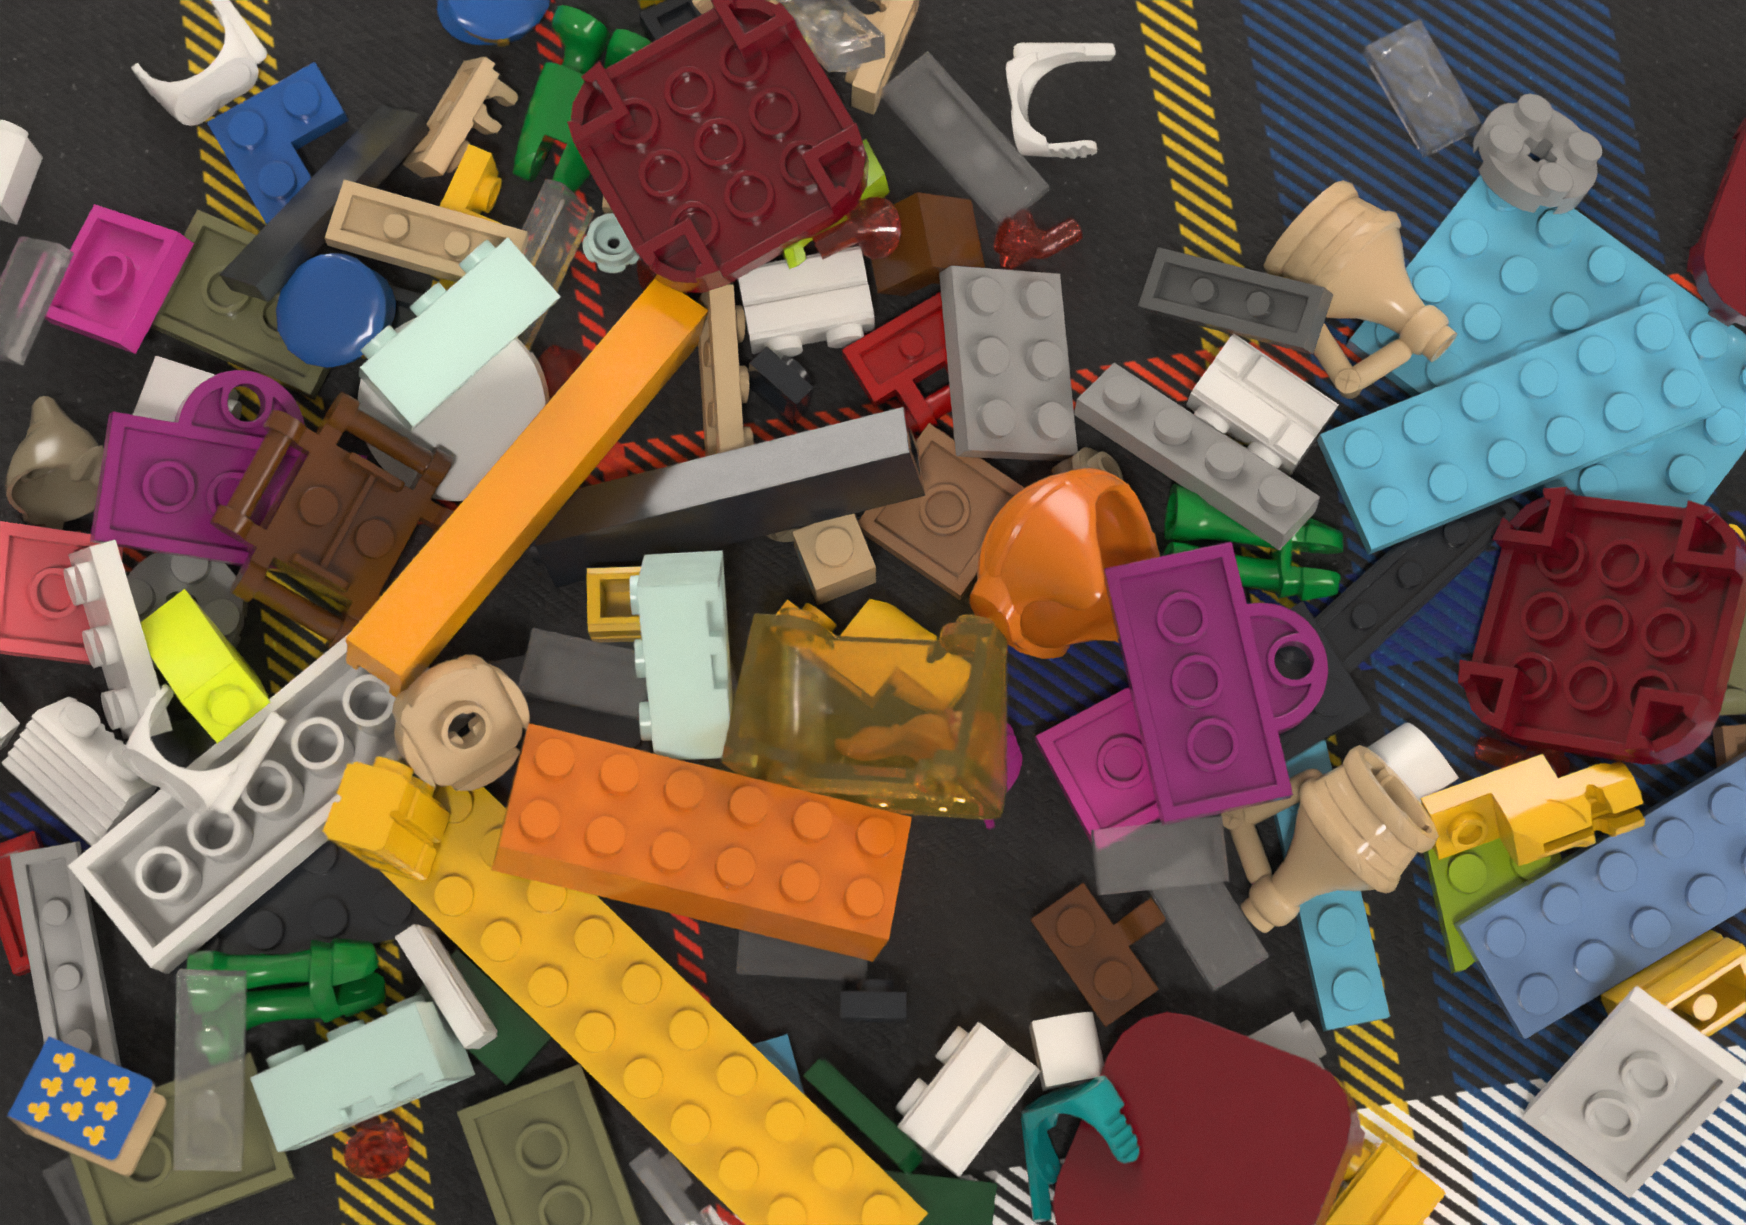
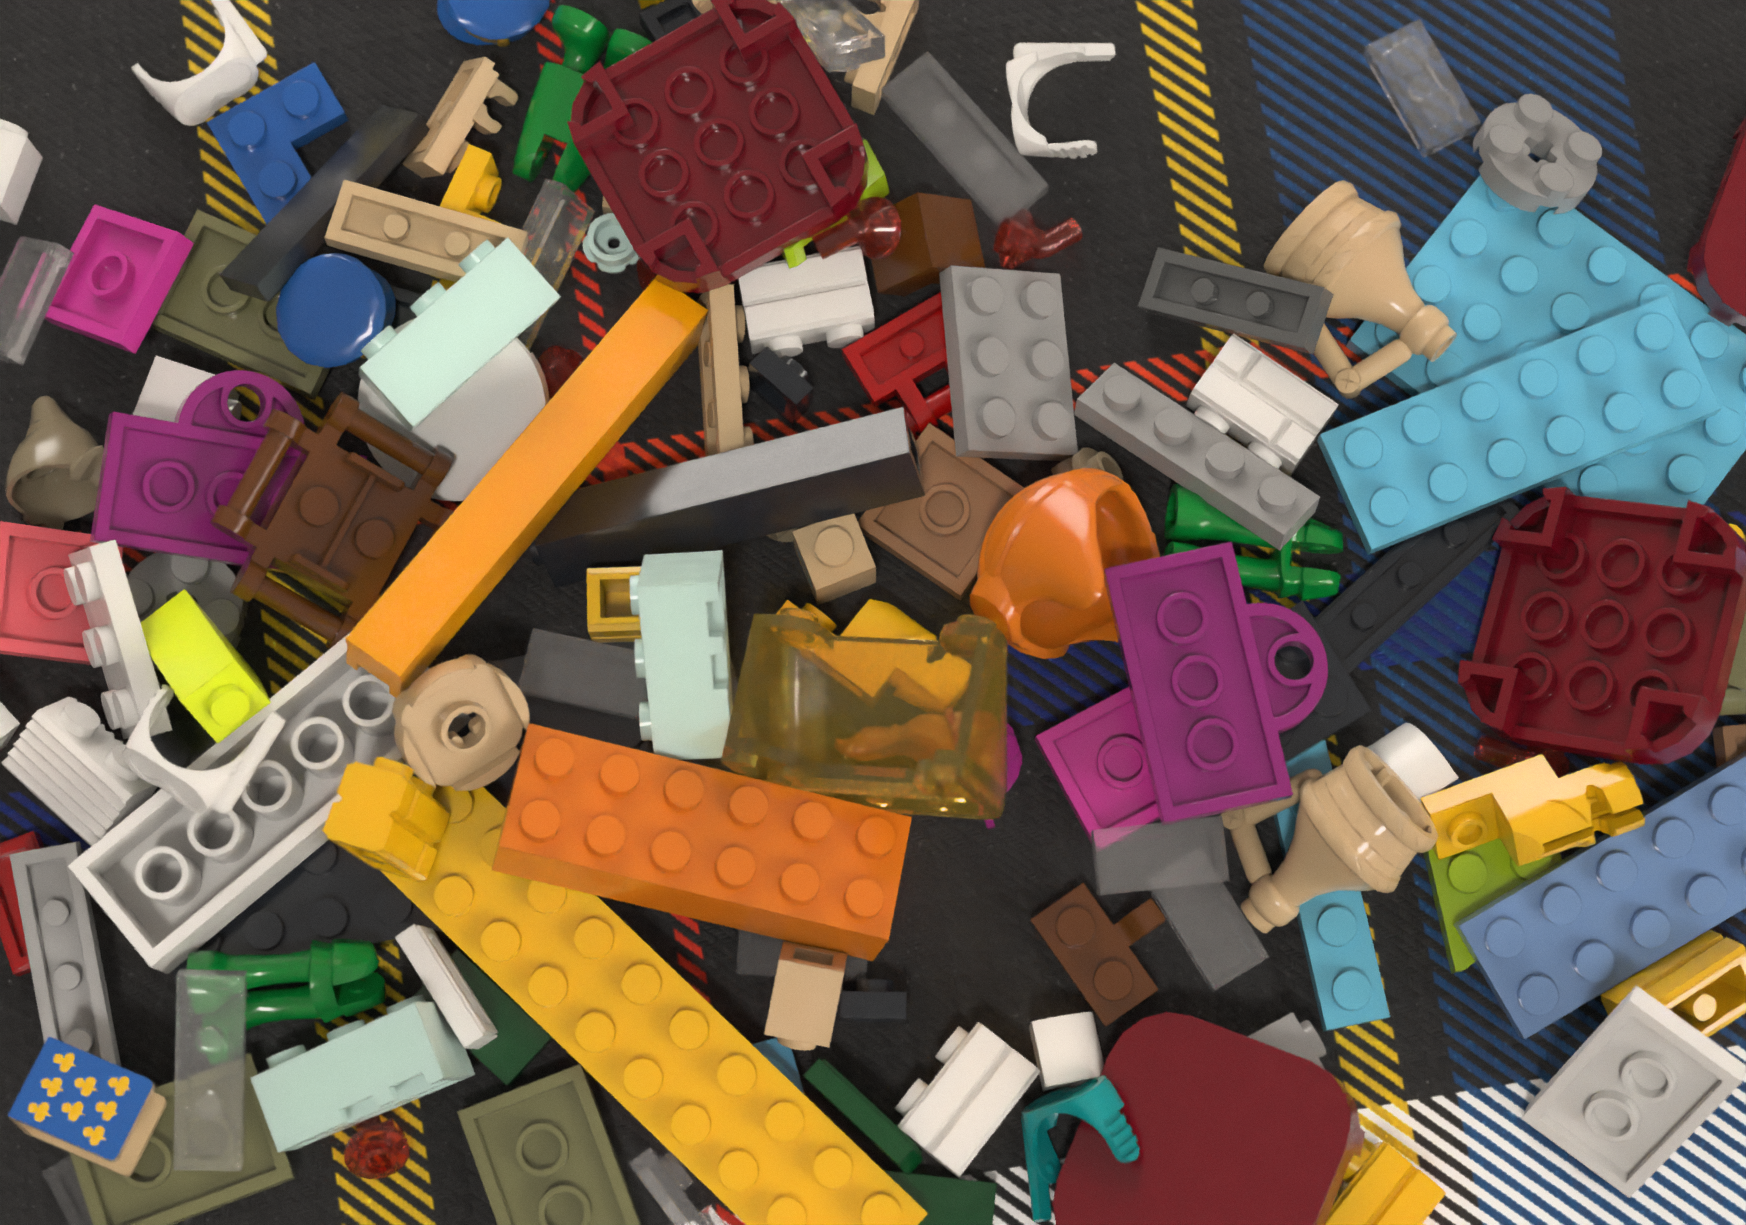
none -> tan brick [764,941,847,1050]

